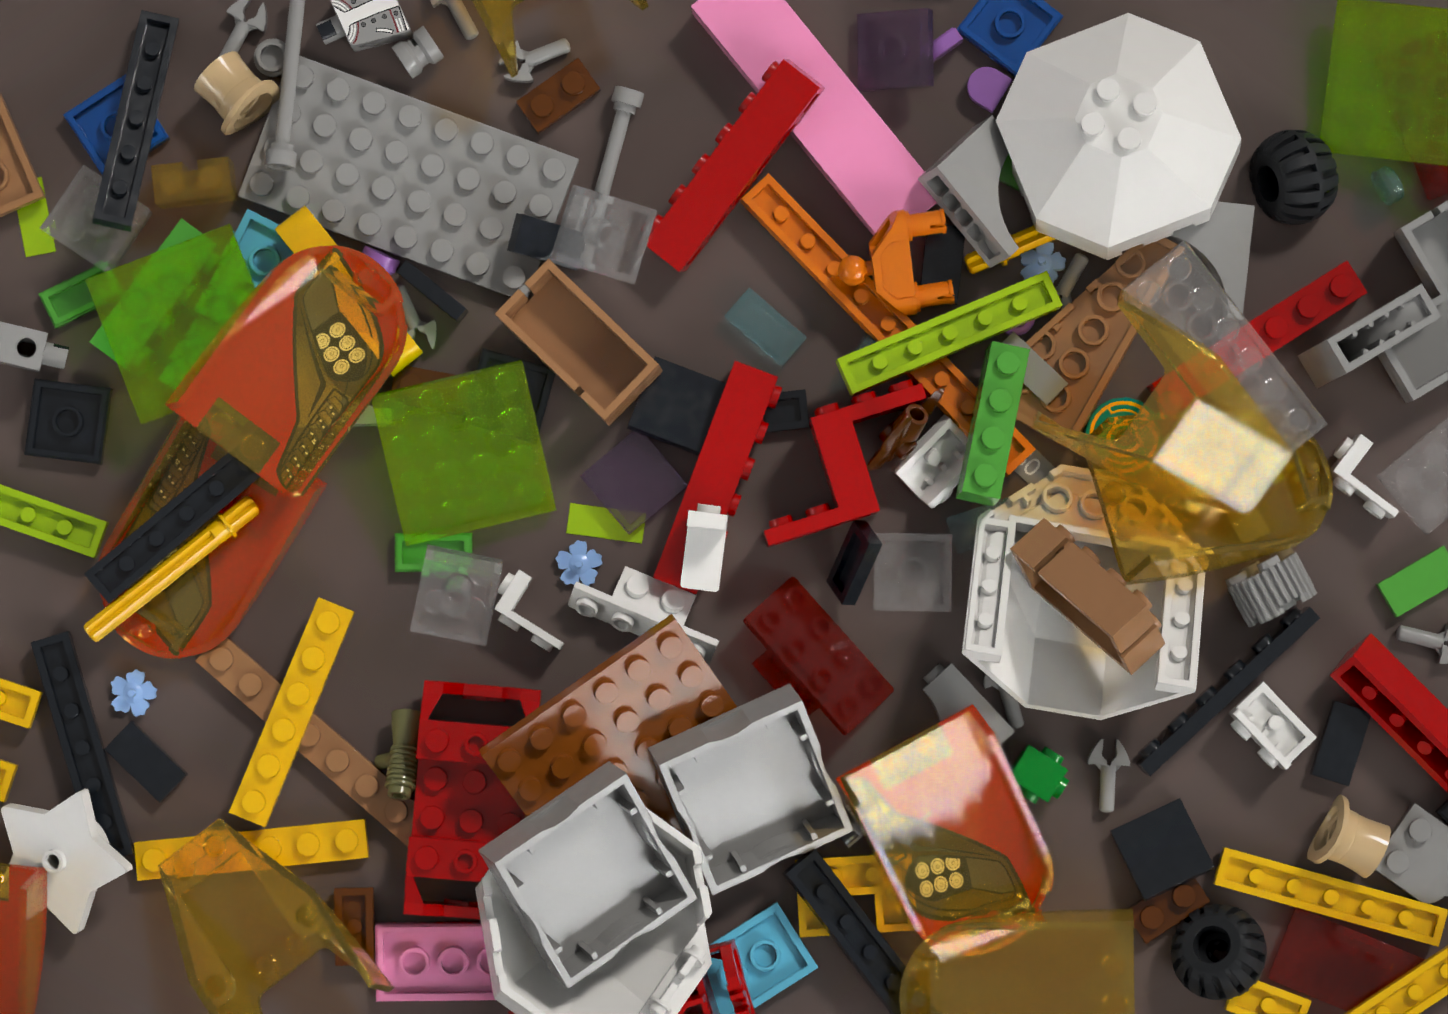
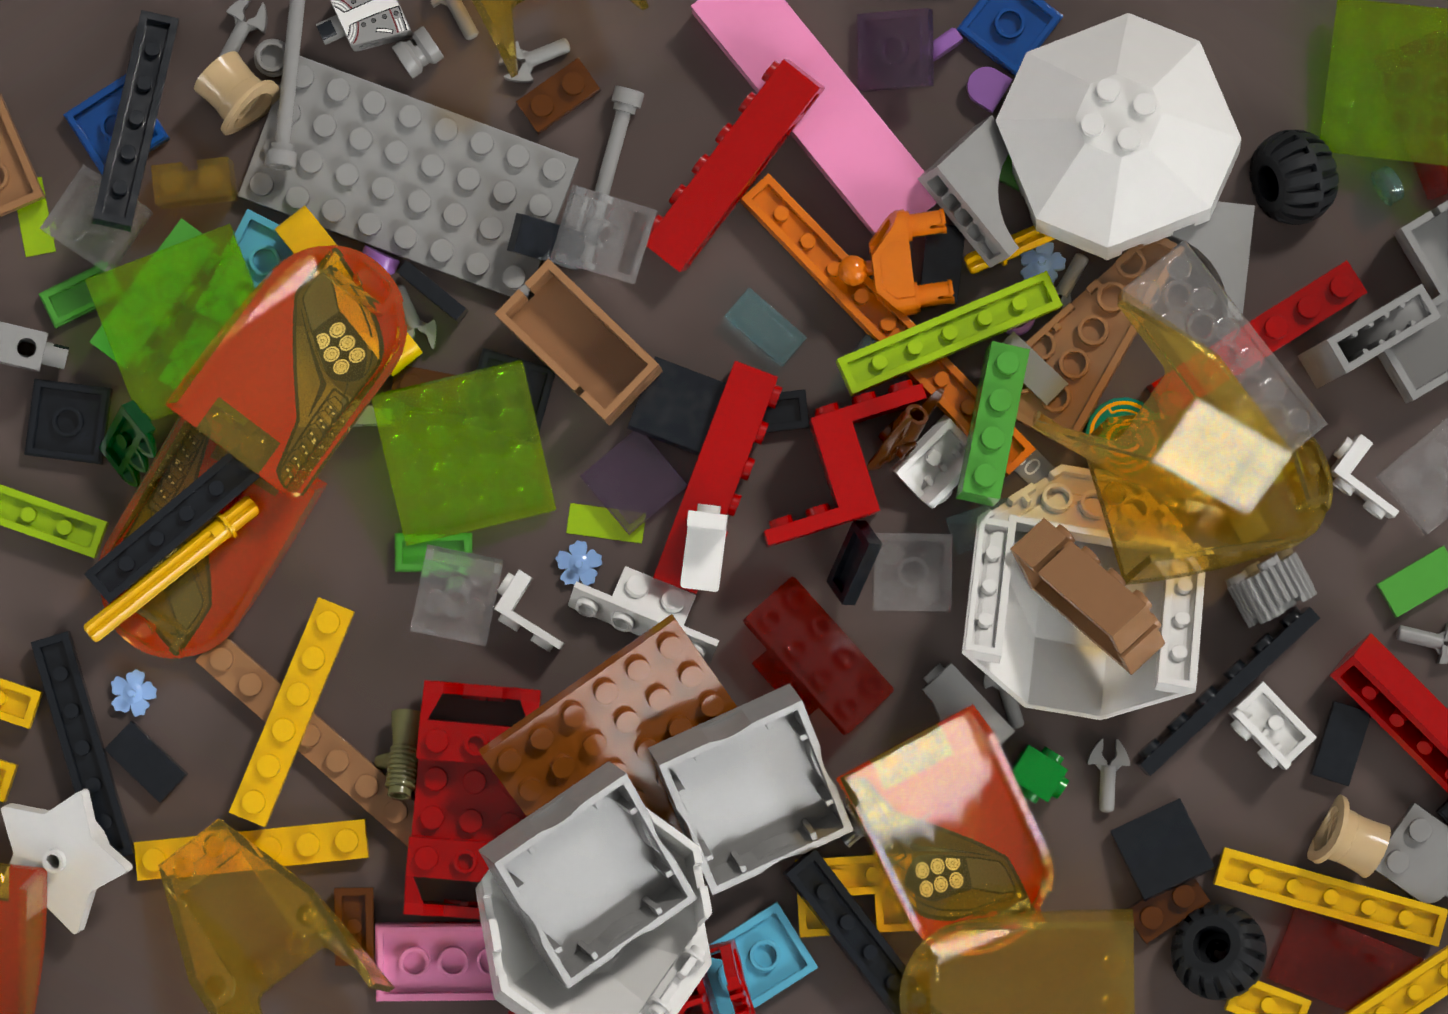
none -> dark green plate [99,400,157,487]

